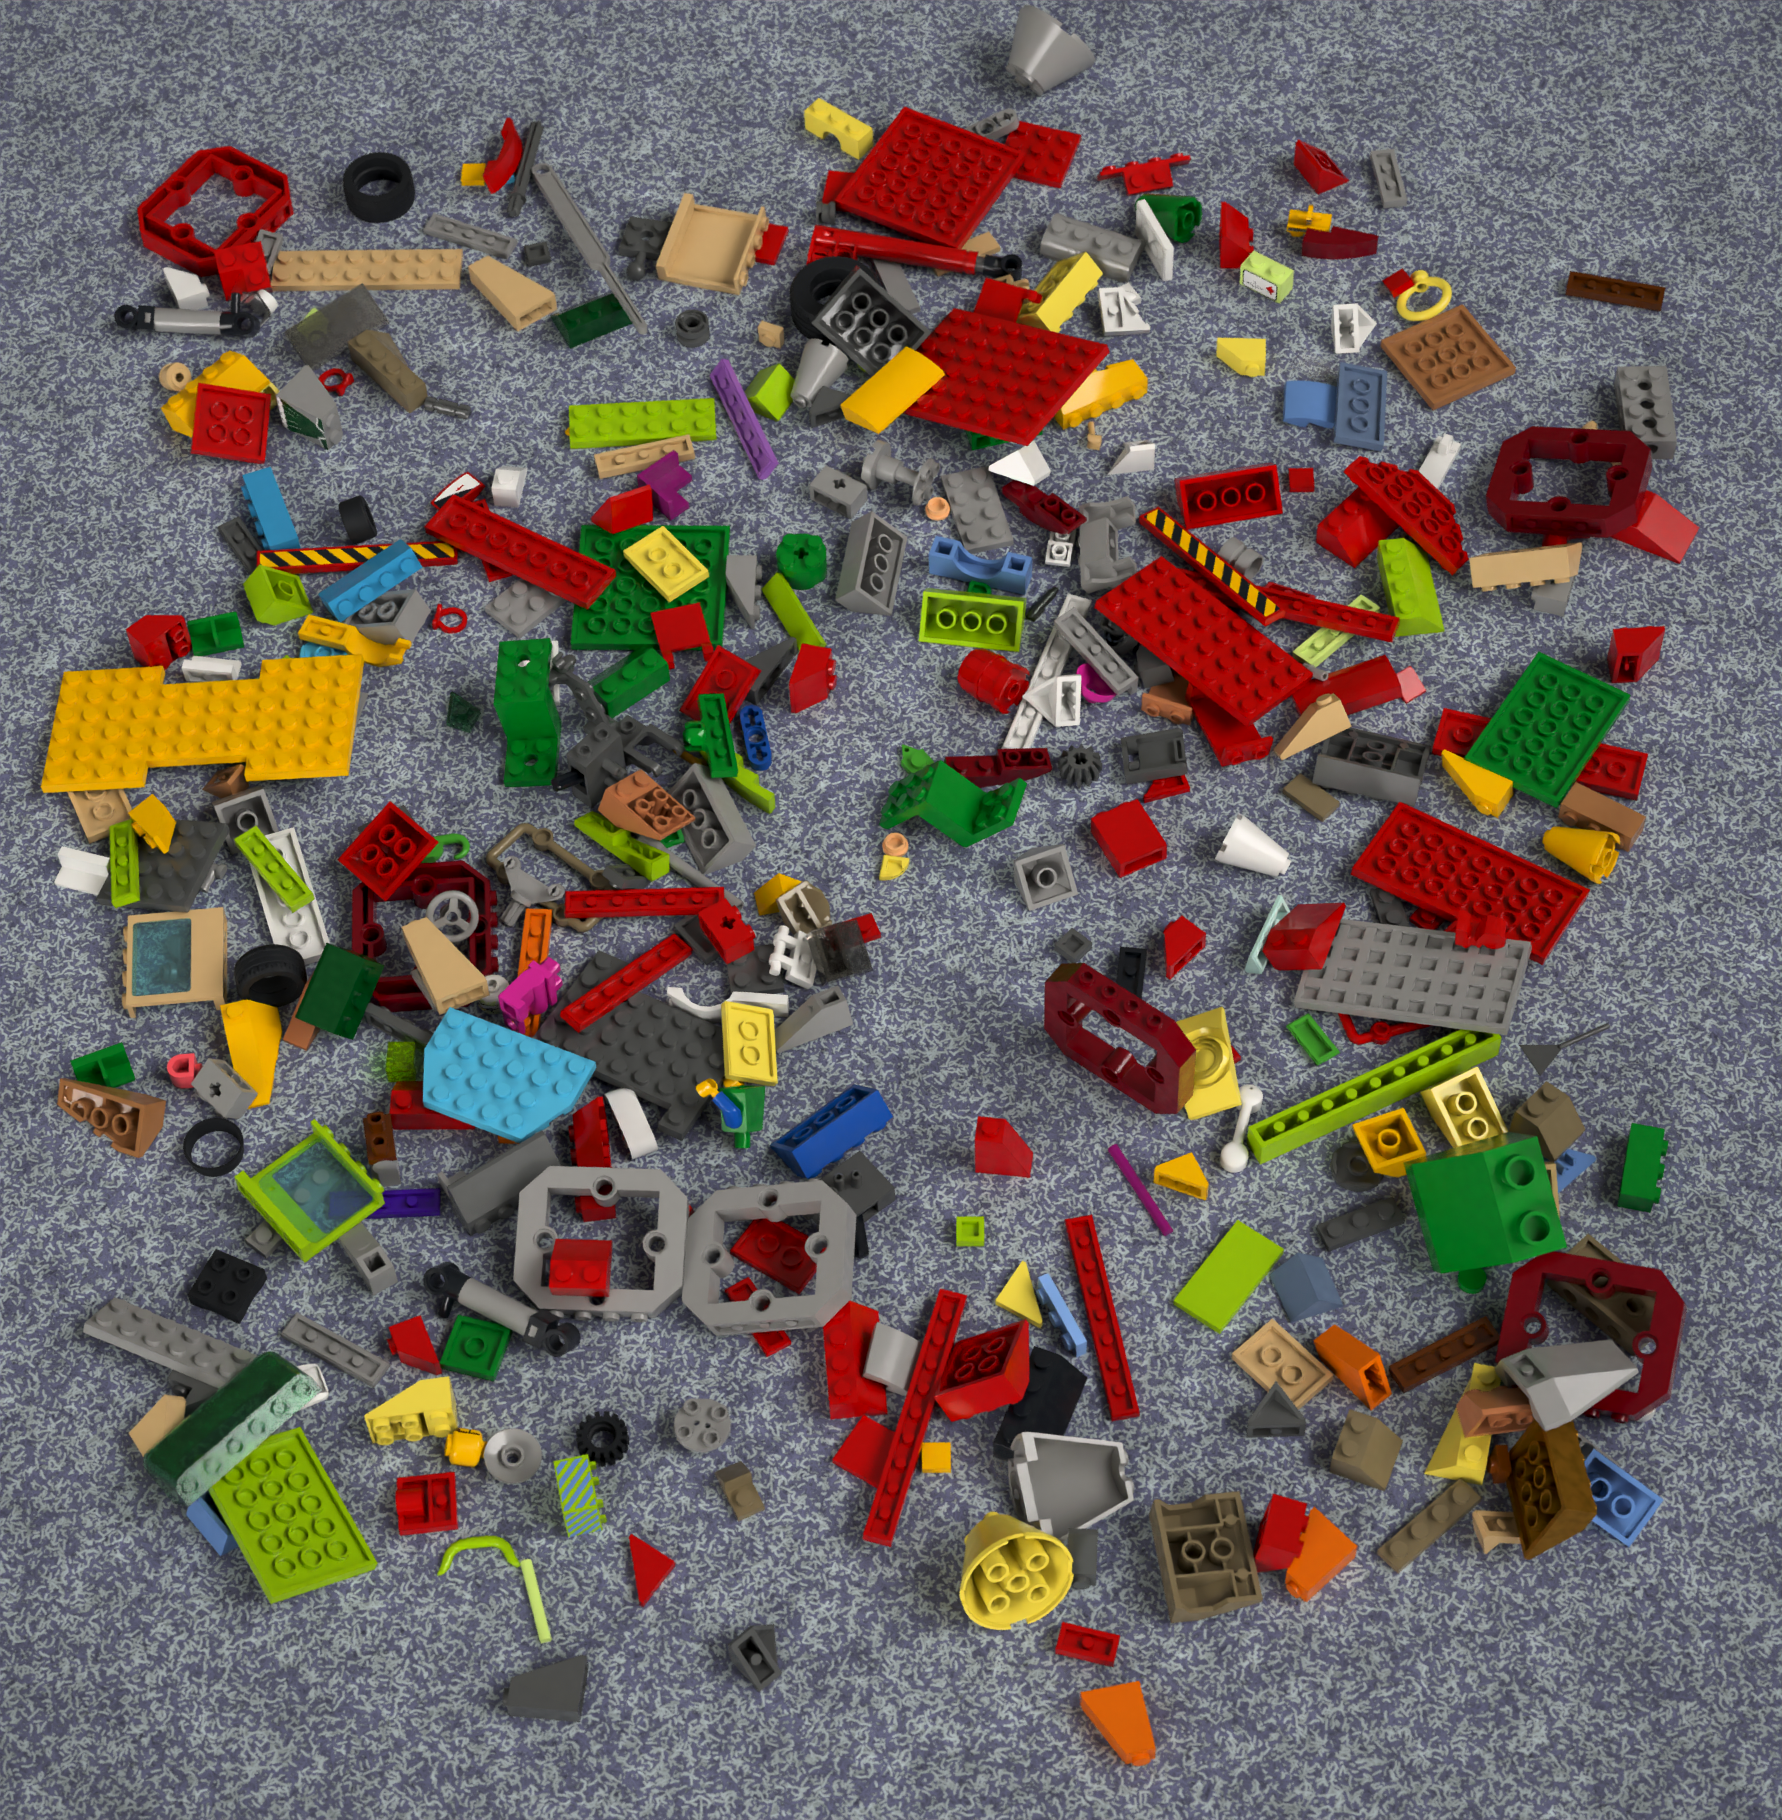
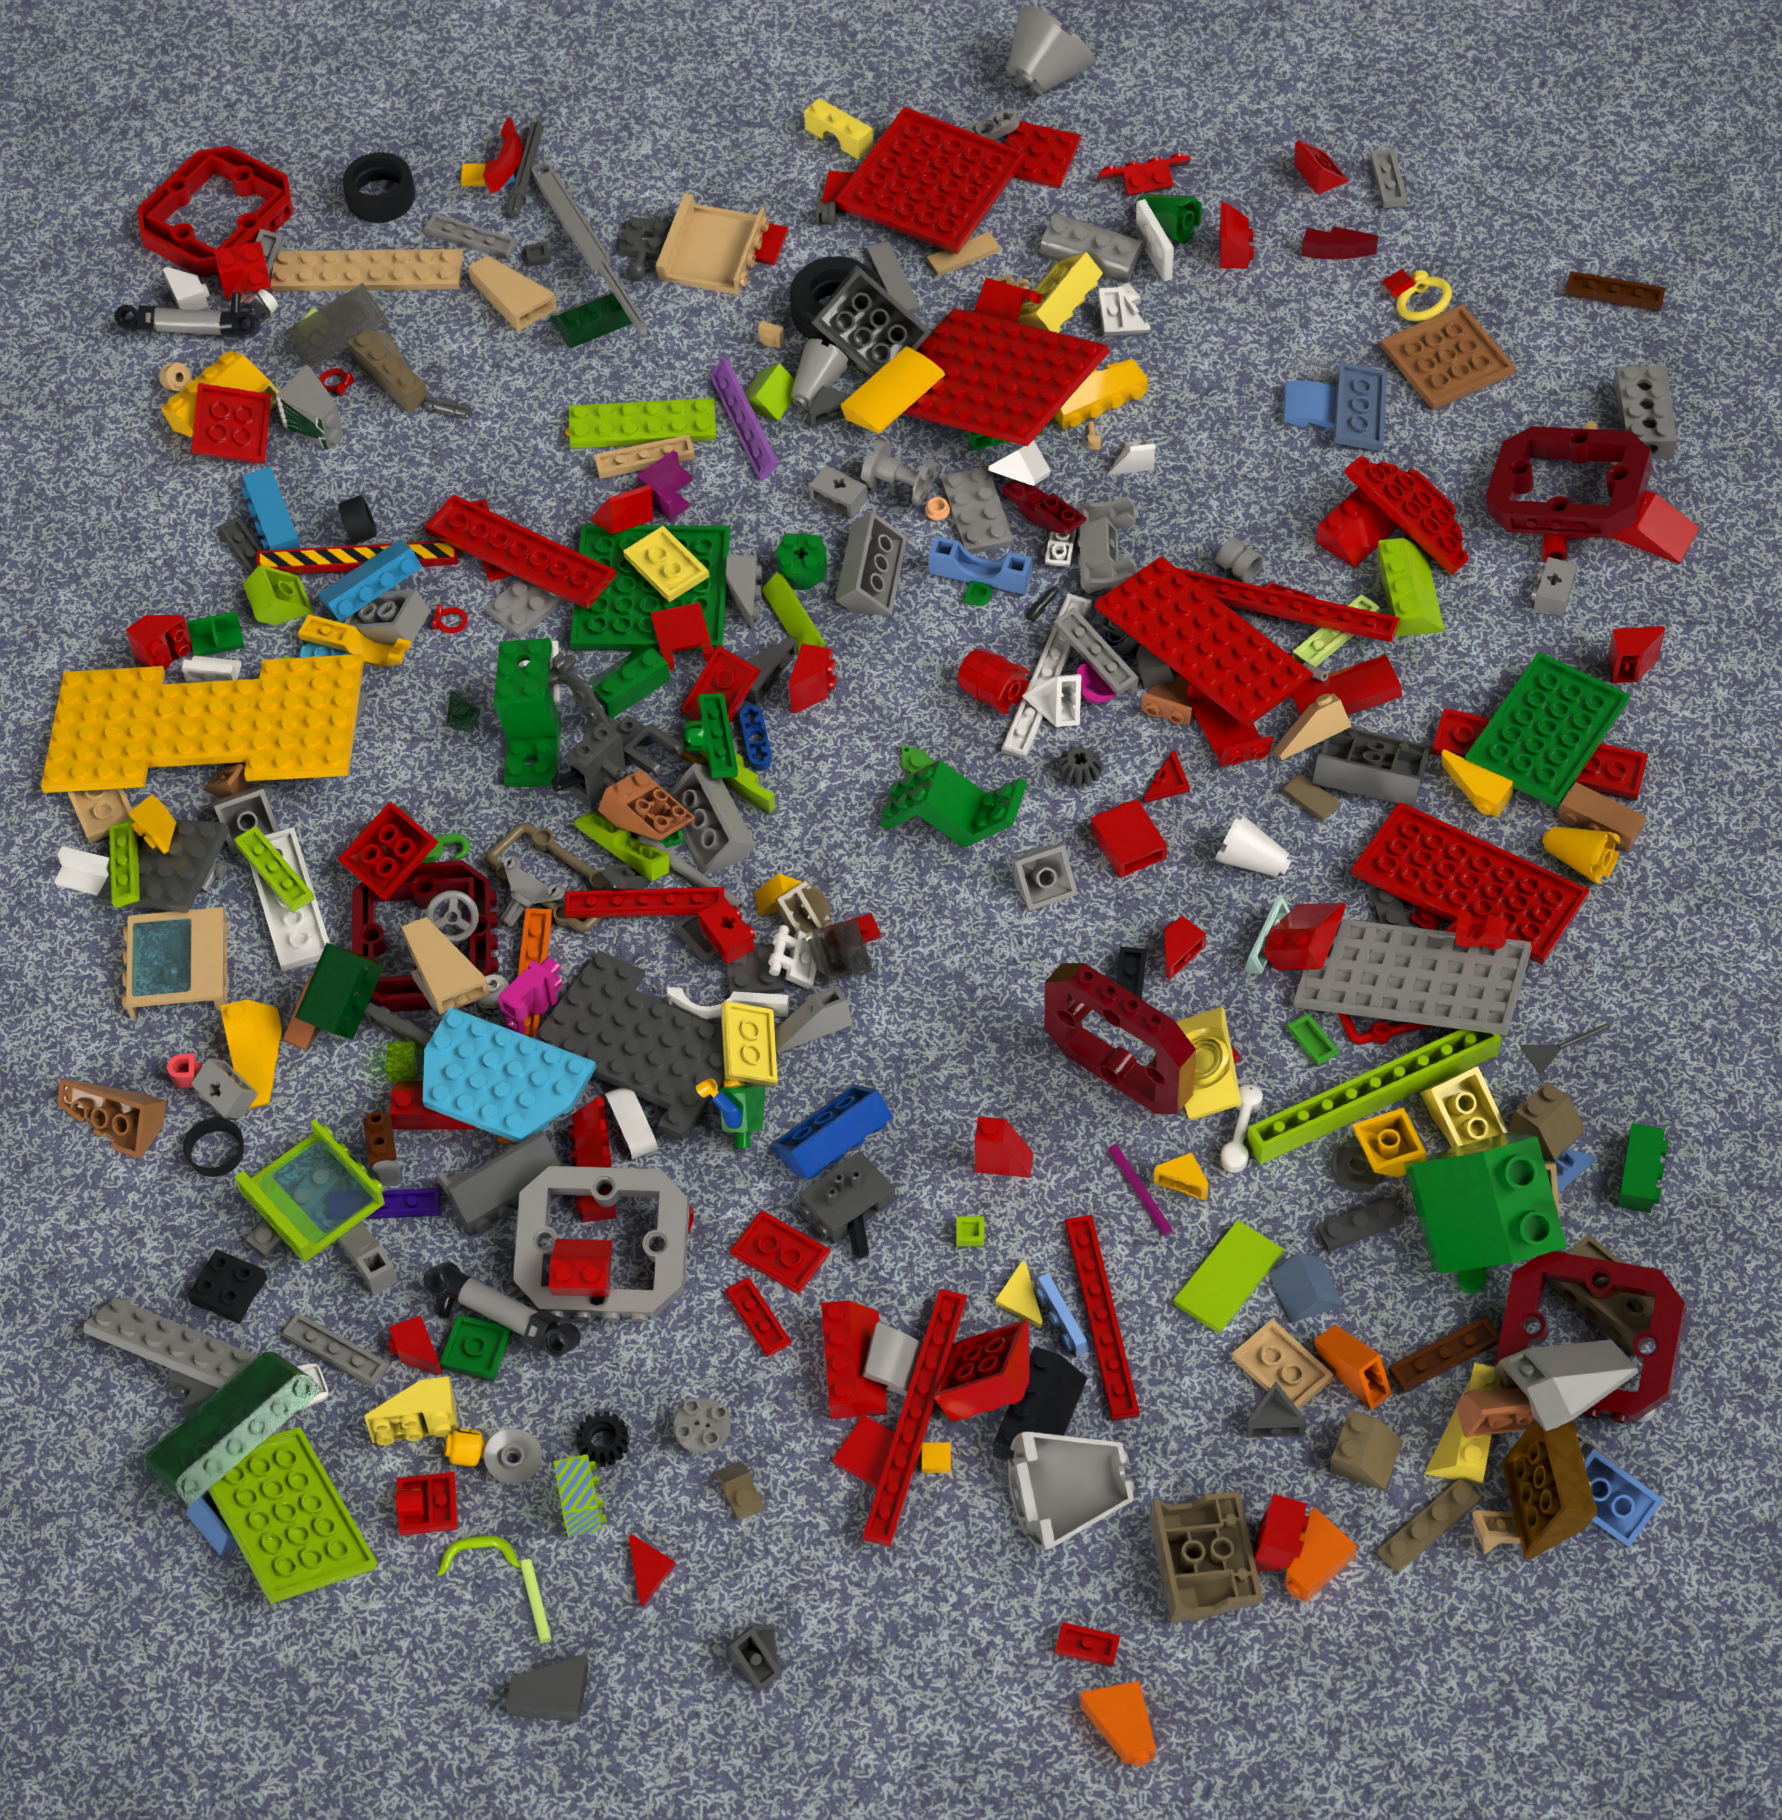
green panel [70,1042,135,1088] -> none
tan slope [129,1394,186,1461] -> none
black tyre [234,944,307,1007] -> none
slope [430,471,486,510] -> none
white slope [491,466,527,508] -> none
red tile [560,933,693,1033] -> none
dark grey wheel [675,310,710,348] -> none
light grey panel [682,1179,856,1336] -> none
red piece [807,225,1022,282] -> none
light yellow tile [879,855,910,881] -> none
light nougat plate [882,833,909,857] -> none
lime slope [919,588,1027,652] -> none
dark red slope [944,748,1052,788] -> none
light yellow cone [960,1511,1074,1630] -> none
dark grey plate [1054,928,1092,963] -> none
dark grey slope [1068,1528,1098,1589] -> none
dark grey container [1121,728,1188,785] -> none
tile [1139,506,1285,626] -> none
red slope [1174,462,1283,530] -> none
light yellow slope [1216,338,1266,377] -> none
yellowish green brick [1240,251,1294,303] -> none
yellow hips [1286,205,1332,237] -> none
red tile [1288,468,1315,492] -> none
white slope [1331,303,1377,354] -> none
slope [1396,666,1426,704] -> none
white hinge [1419,433,1461,489] -> none
tan slope [1469,542,1582,592] -> none
dark orange plate [1486,1445,1512,1484] -> none

